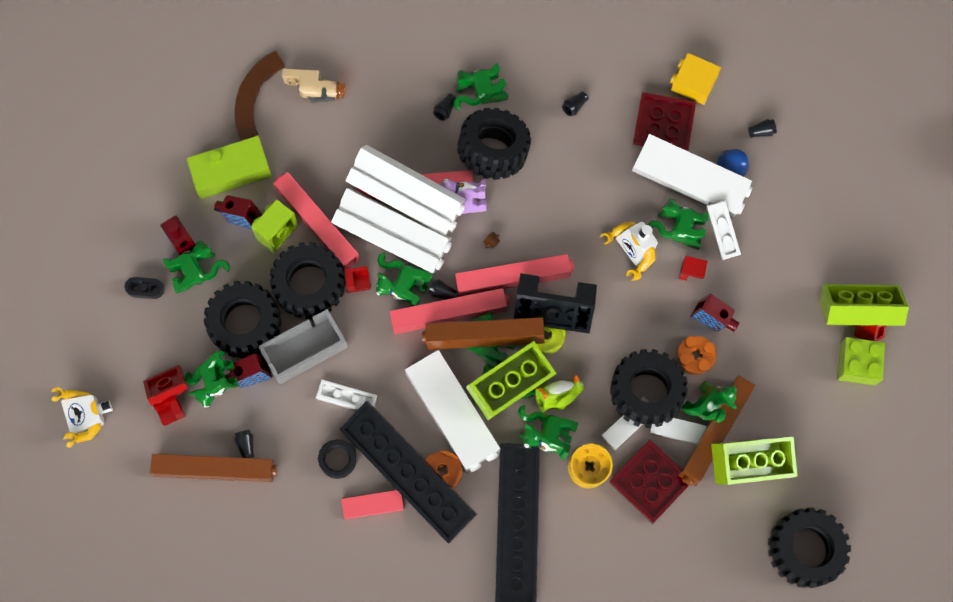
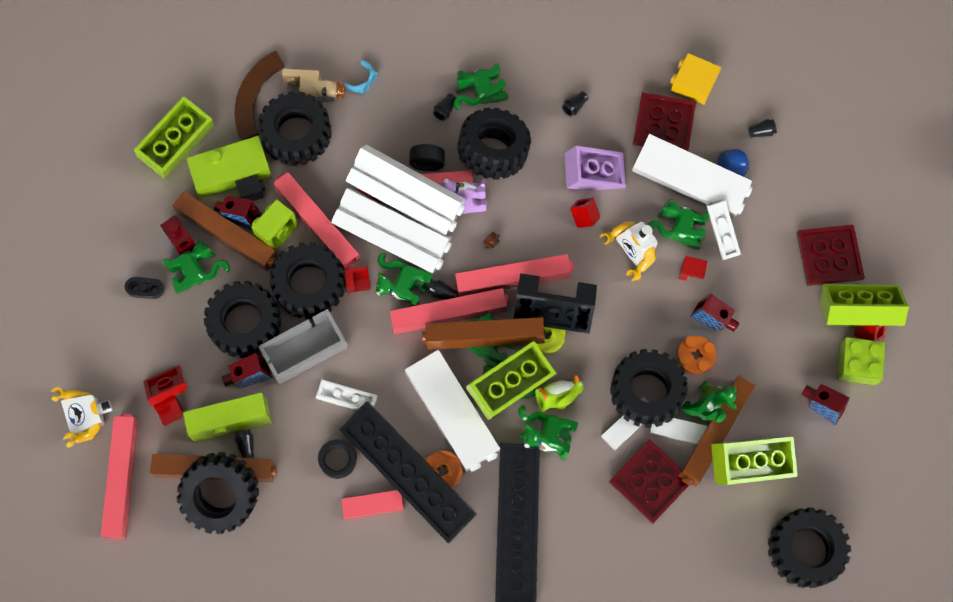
green animal [185,351,238,407] -> none
yellow wheel [567,444,613,489] -> none
none -> coral brick [101,413,138,539]
none -> lime brick [134,96,214,179]
none -> dark orange brick [172,191,278,271]
none -> black tyre [177,452,259,534]
none -> lime brick [183,392,272,443]
none -> black brick [235,174,266,201]
none -> black tyre [258,91,332,166]
none -> medium azure cap [343,60,378,94]
none -> black tyre [409,144,445,171]
none -> lavender slope [564,146,626,190]
none -> red panel [570,197,600,228]
none -> dark red plate [796,224,865,286]
none -> dark red torso [801,384,850,425]

